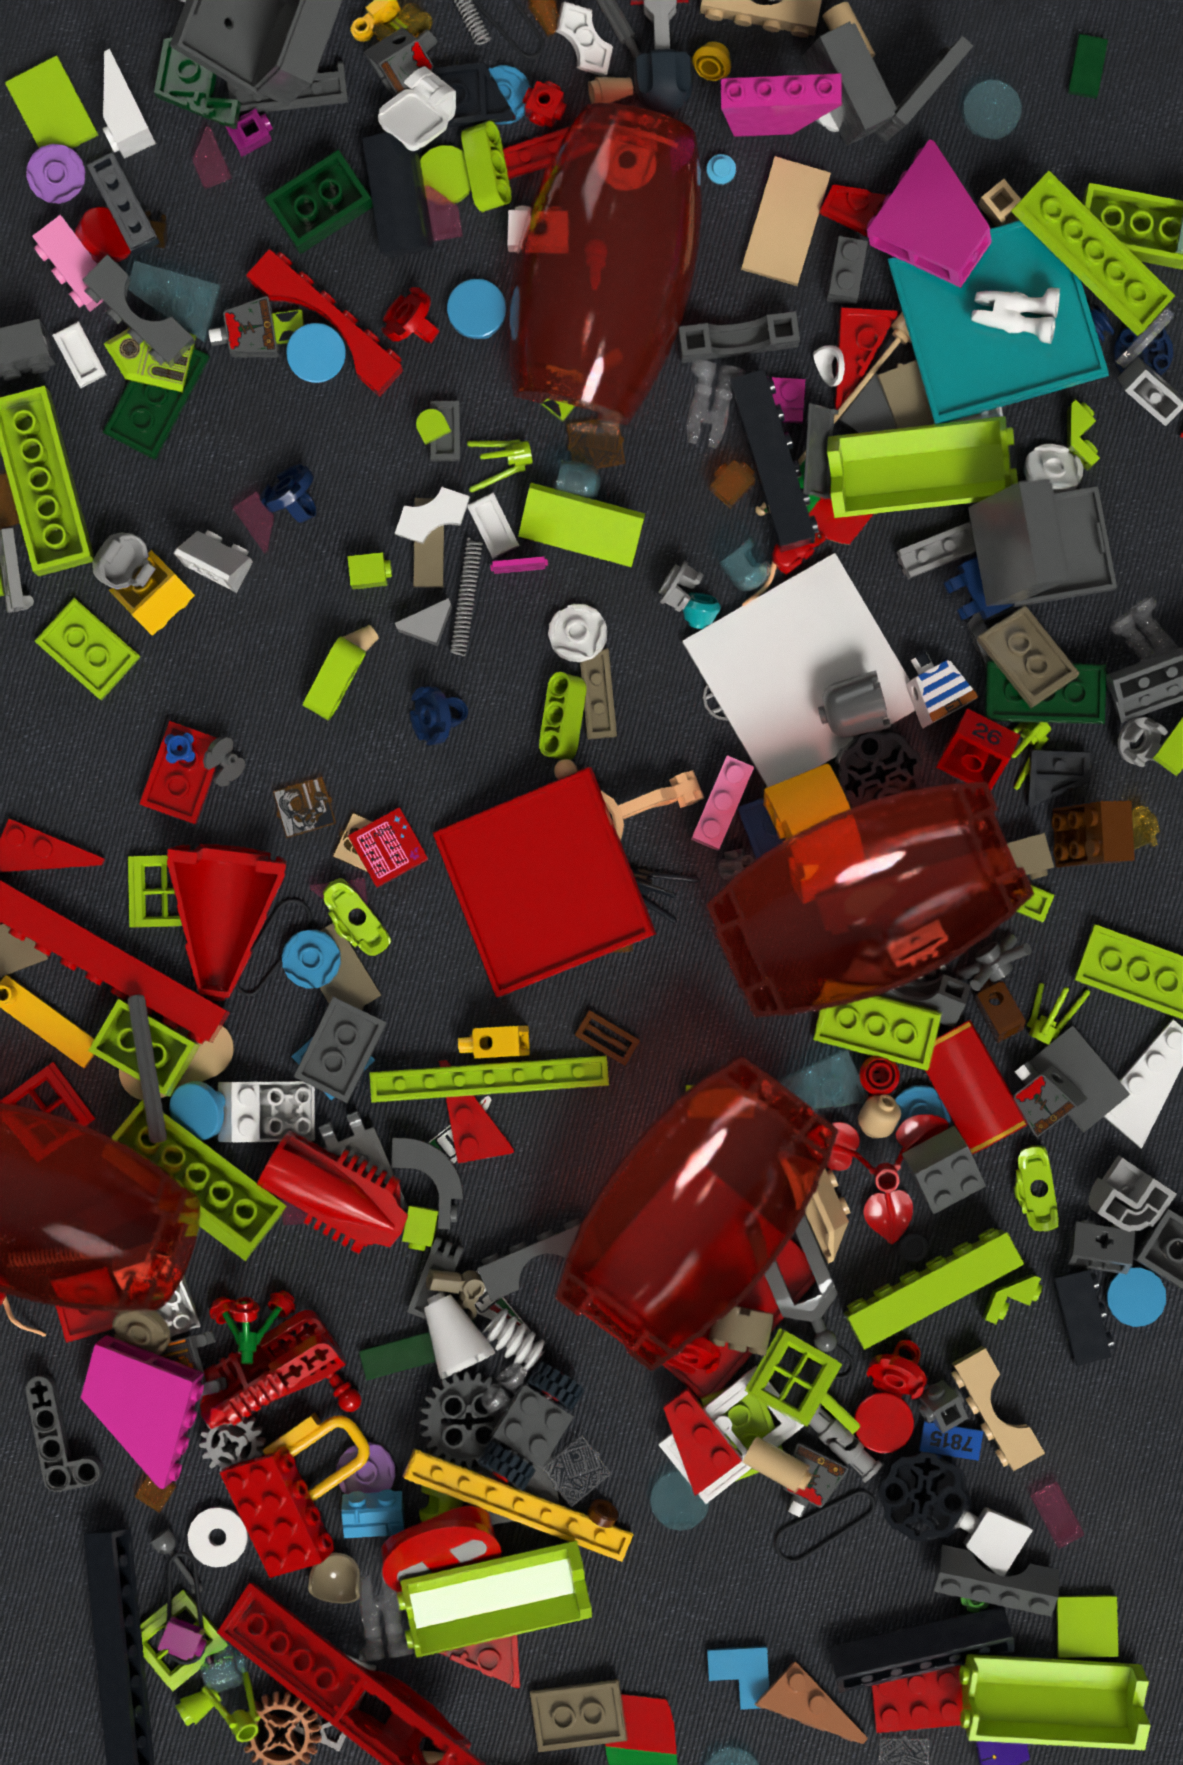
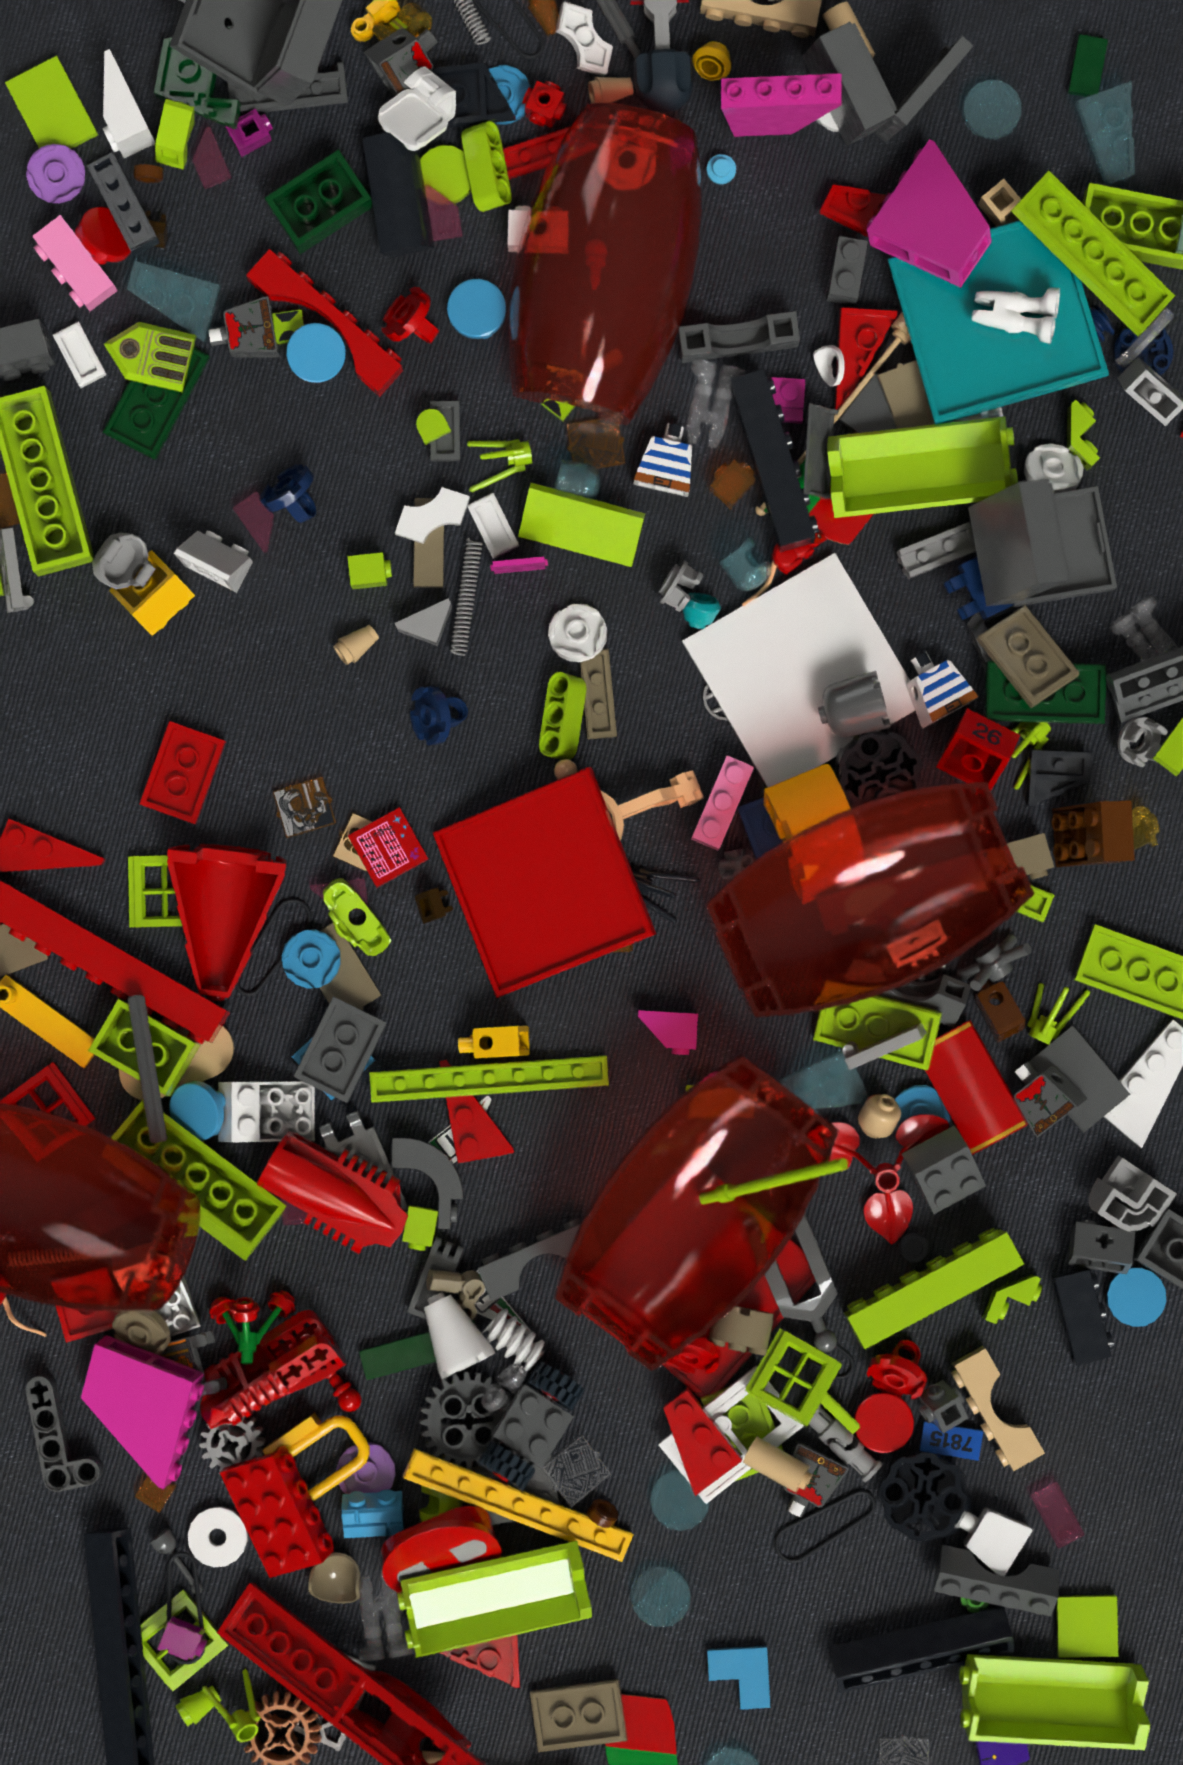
lime tile [35,598,140,701] -> none
dark grey arch [83,255,195,367] -> none
blue plate [164,733,195,764] -> none
clear light blue head [201,1648,248,1693] -> none
dark grey piece [203,736,245,787] -> none
lime beam [303,636,366,721] -> none
reddish brown tile [574,1010,640,1066] -> none
tan tile [741,156,831,286] -> none
nougat wing [754,1662,868,1744] -> none
tan wedge [778,1151,851,1263] -> none
red cone [859,1056,900,1096] -> none
red plate [871,1665,963,1733] -> none
lime piece [1013,1145,1058,1231] -> none
none -> reddish brown tile [133,164,163,183]
none -> lime slope [155,99,194,170]
none -> dark brown tile [414,888,453,924]
none -> clear light blue tile [631,1566,691,1627]
none -> torso [634,423,692,497]
none -> dark pink slope [638,1010,698,1055]
none -> lime bar [699,1158,848,1205]
none -> light grey hinge [842,1023,927,1070]
none -> clear light blue wing [1075,81,1135,186]

